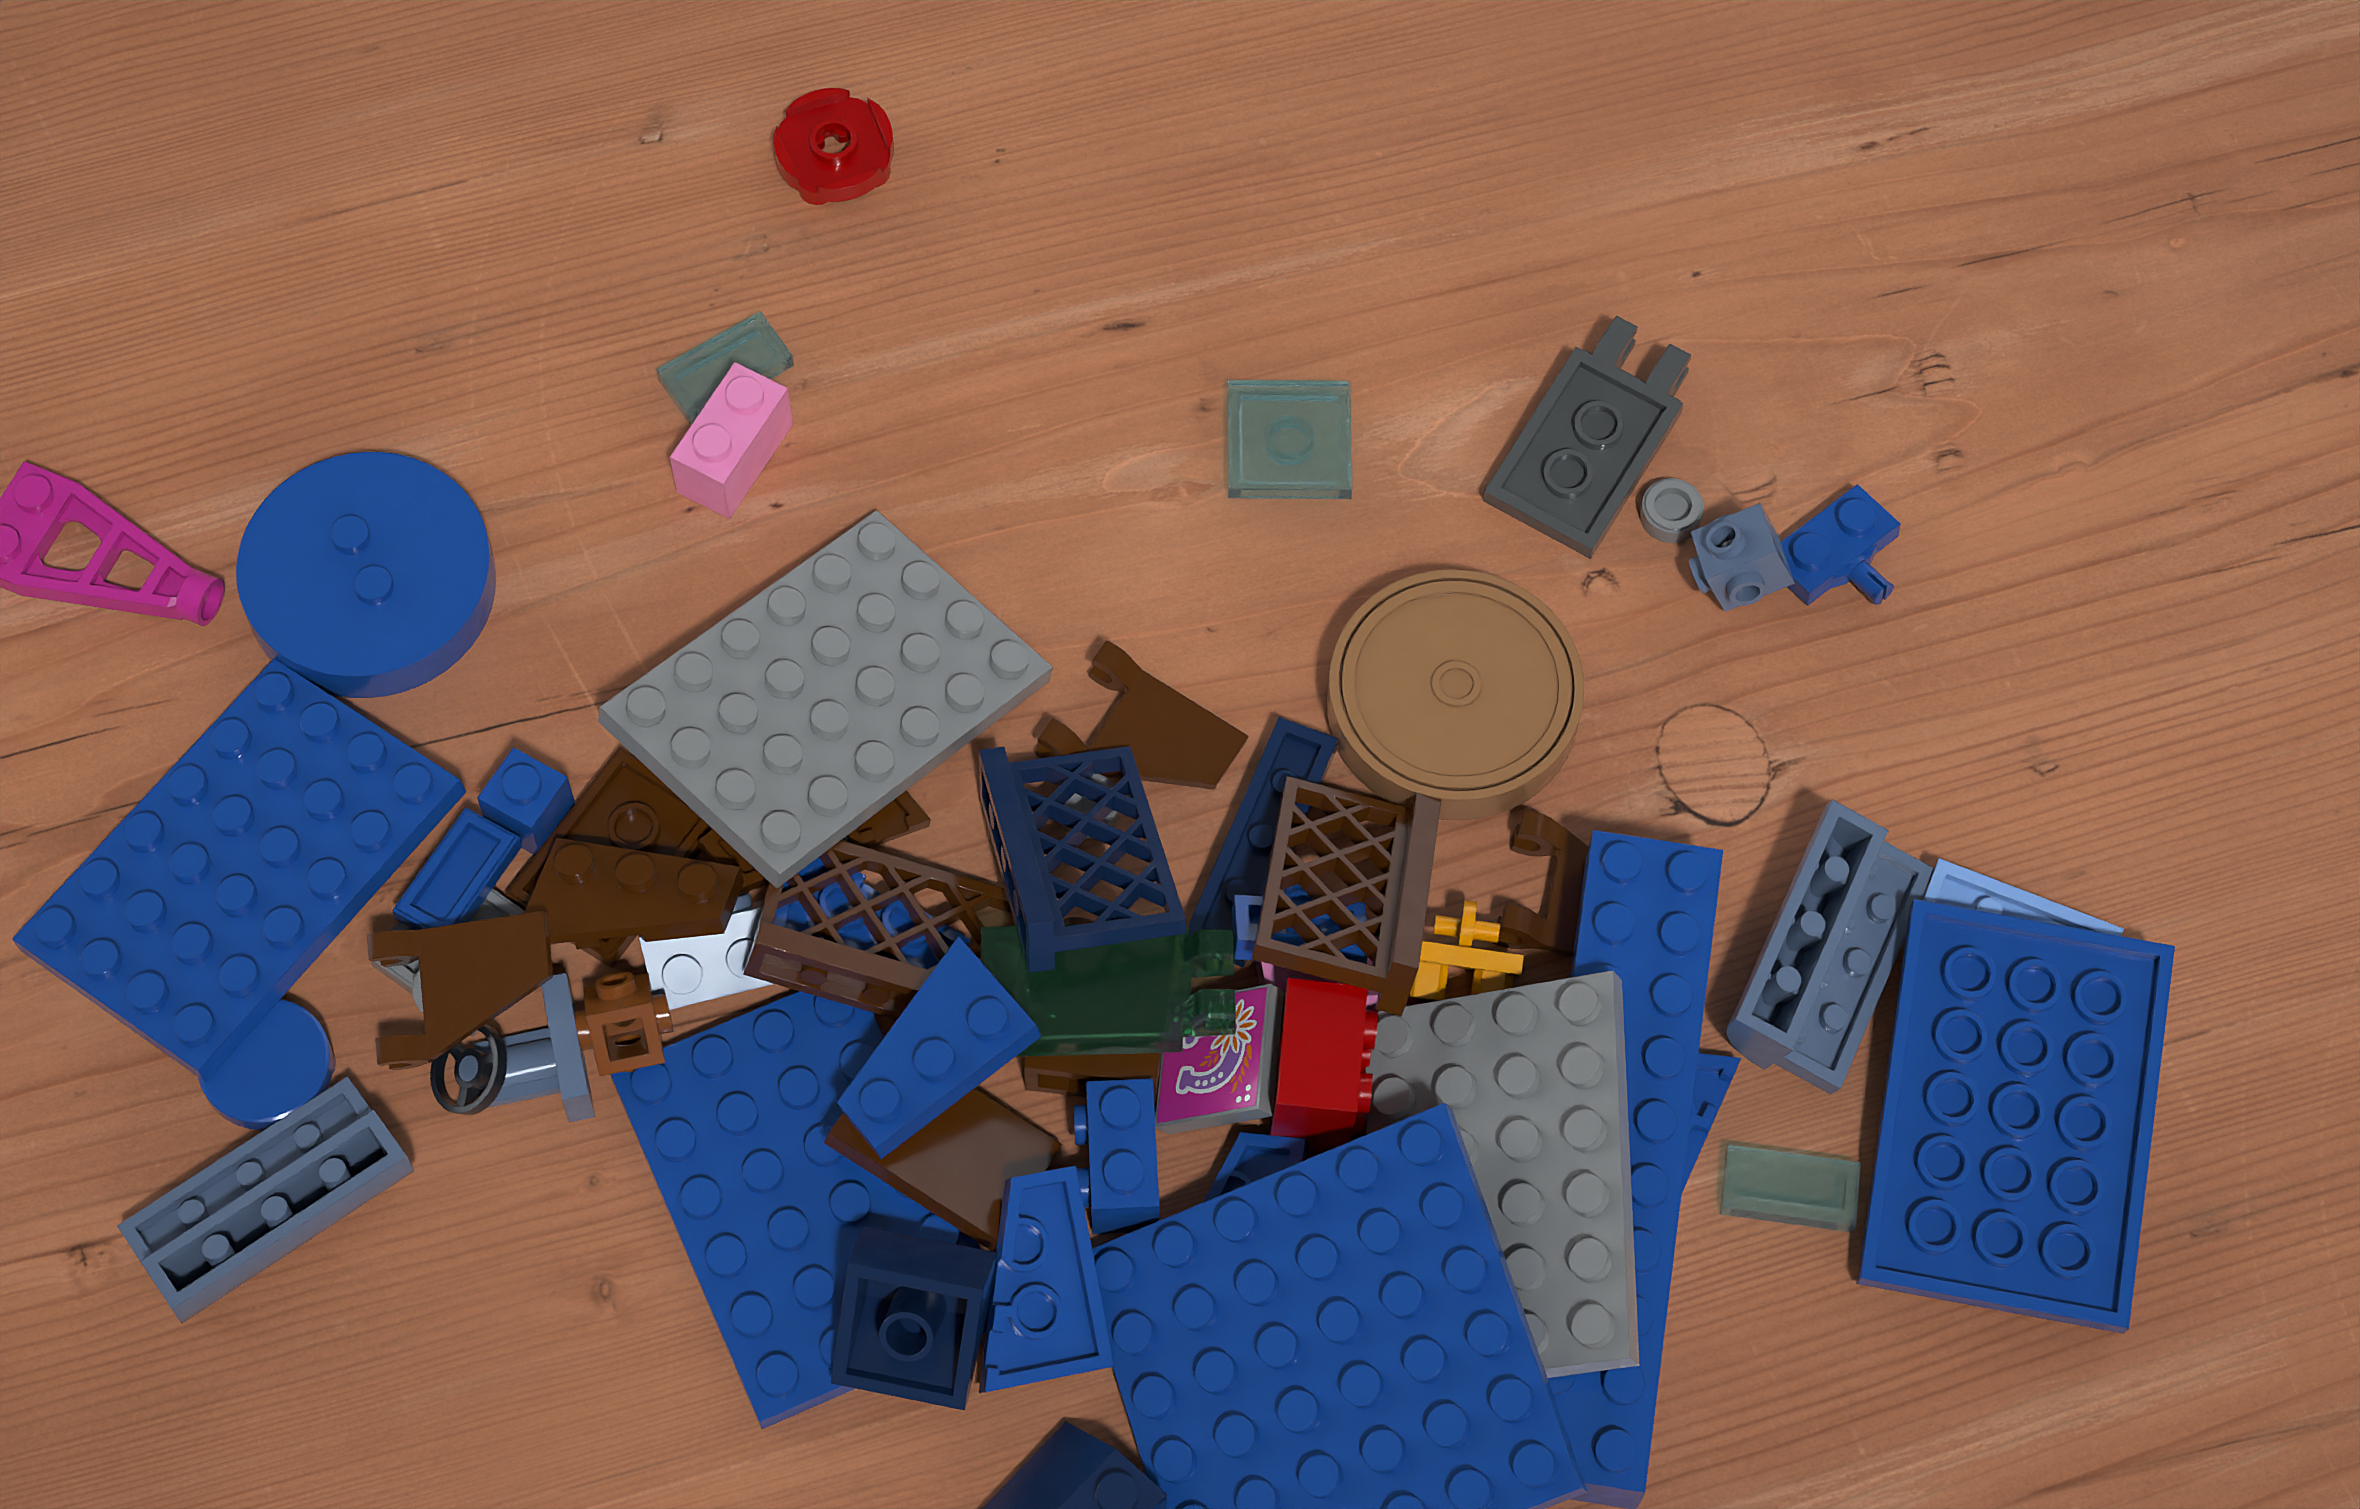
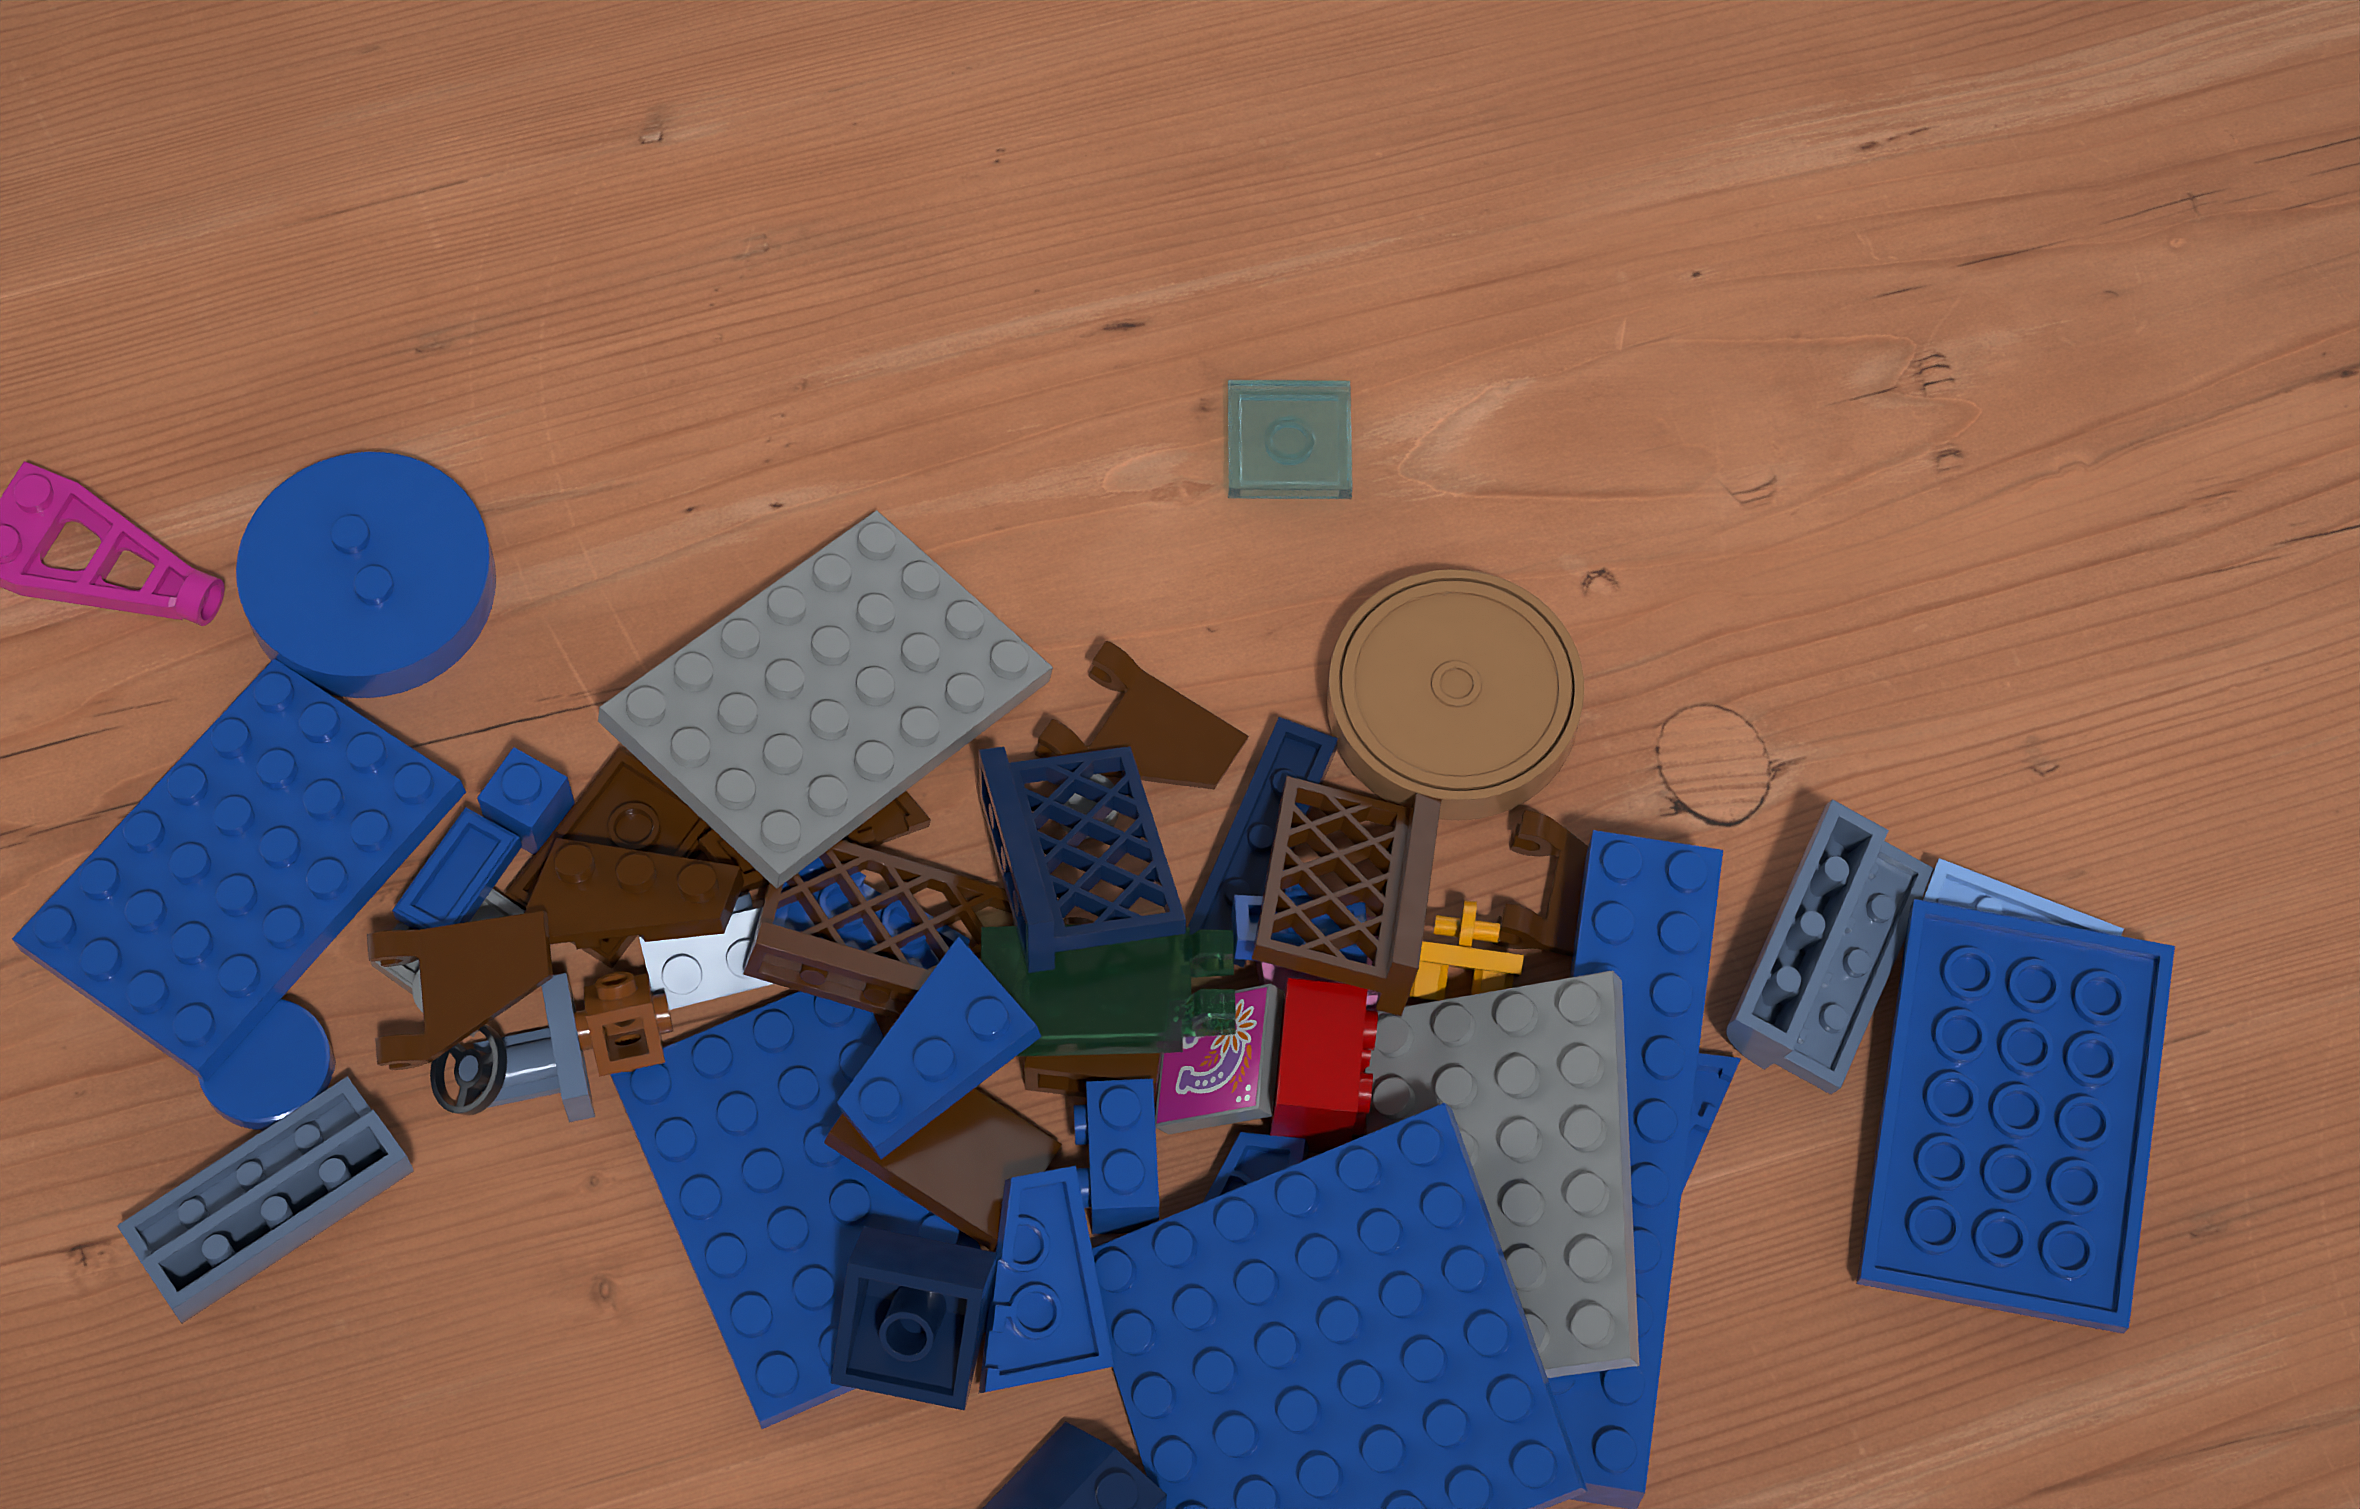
clear light blue tile [656,311,794,424] -> none
bright pink piece [670,362,793,519] -> none
red plate [773,88,894,205] -> none
dark grey tile [1483,315,1691,559] -> none
light grey tile [1640,478,1704,543] -> none
sand blue brick [1689,503,1795,612] -> none
clear light blue tile [1720,1145,1861,1232] -> none
blue plate [1781,484,1901,606] -> none

